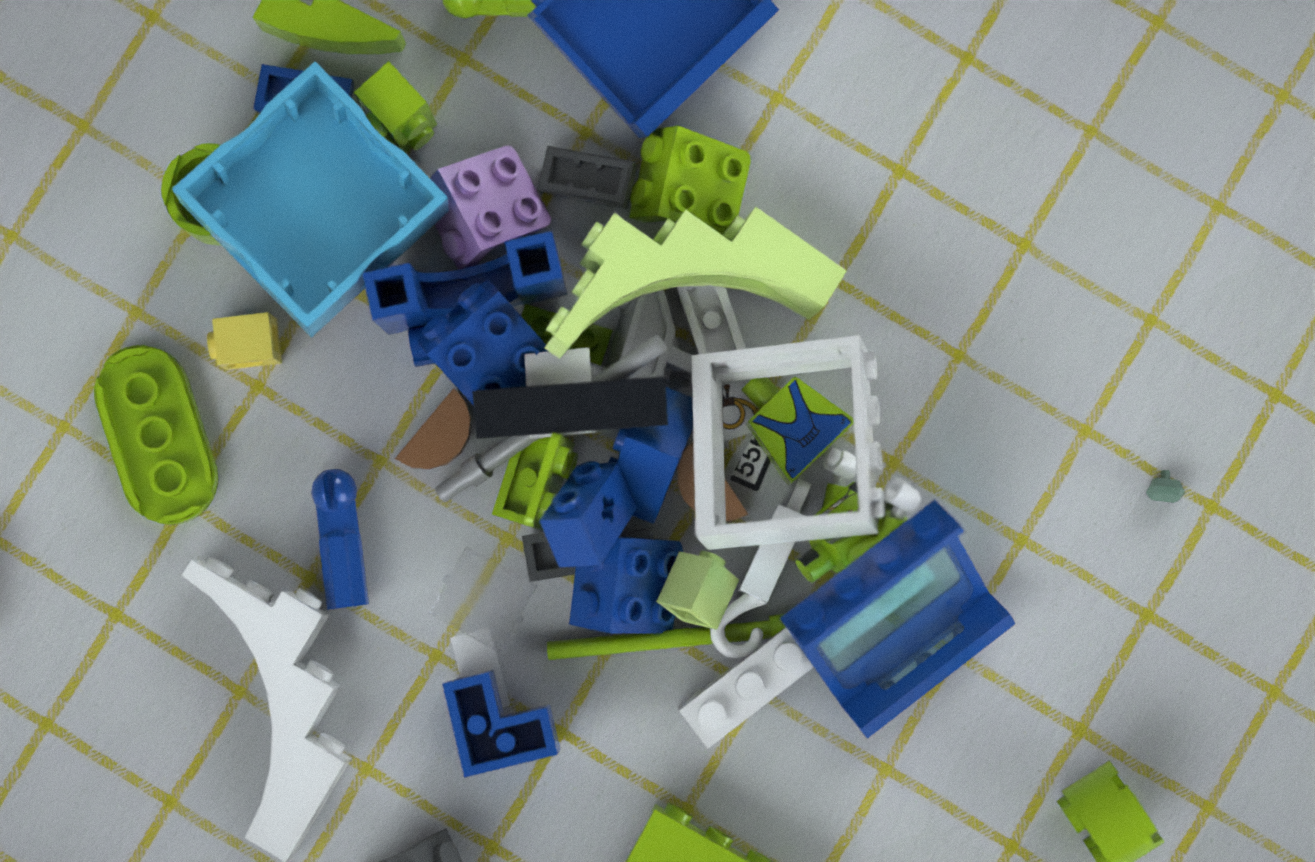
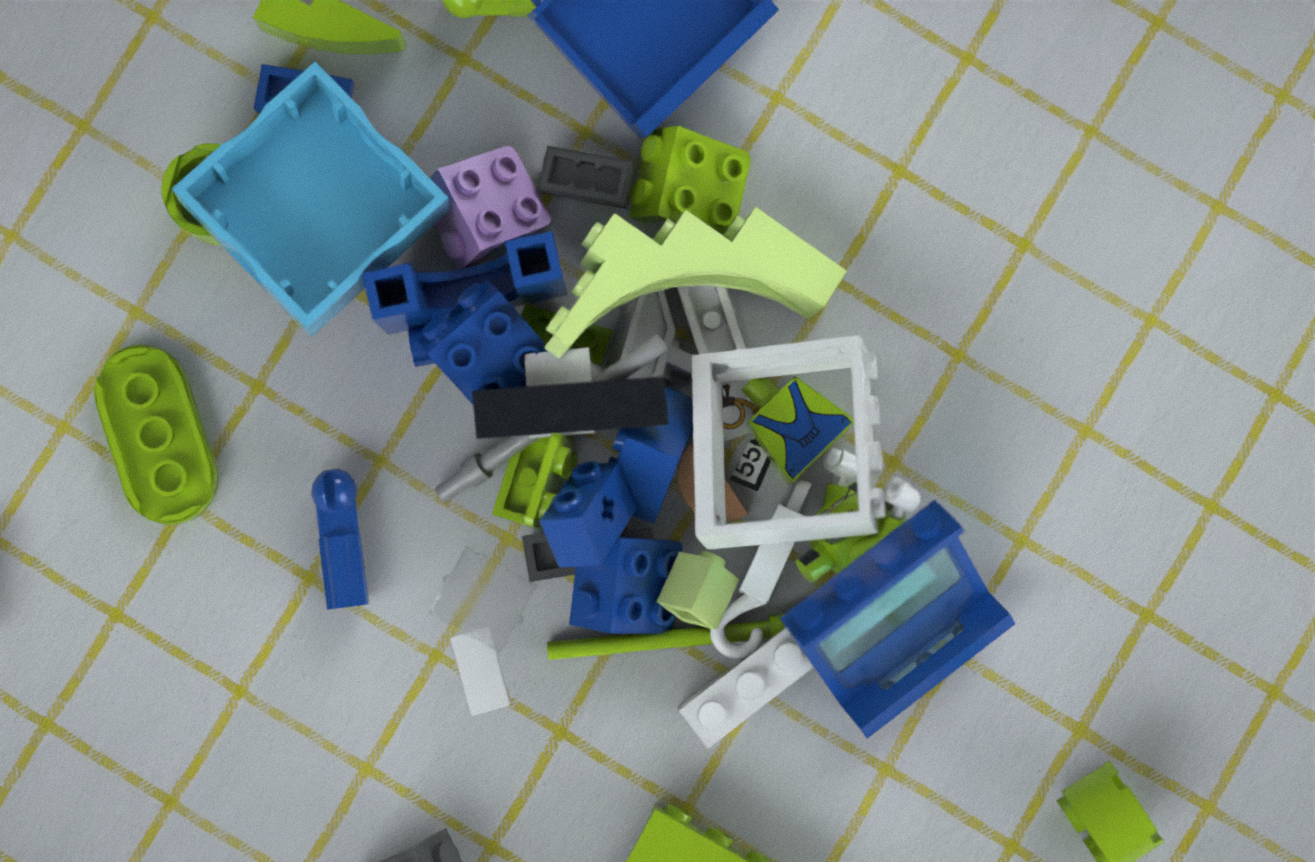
white arch [181,556,352,862] -> none
light yellow brick [207,312,282,370] -> none
lime brick [353,61,437,153] -> none
medium nougat tile [395,388,471,470] -> none
blue brick [442,670,561,778] -> none
sand green rock [1146,470,1185,503] -> none

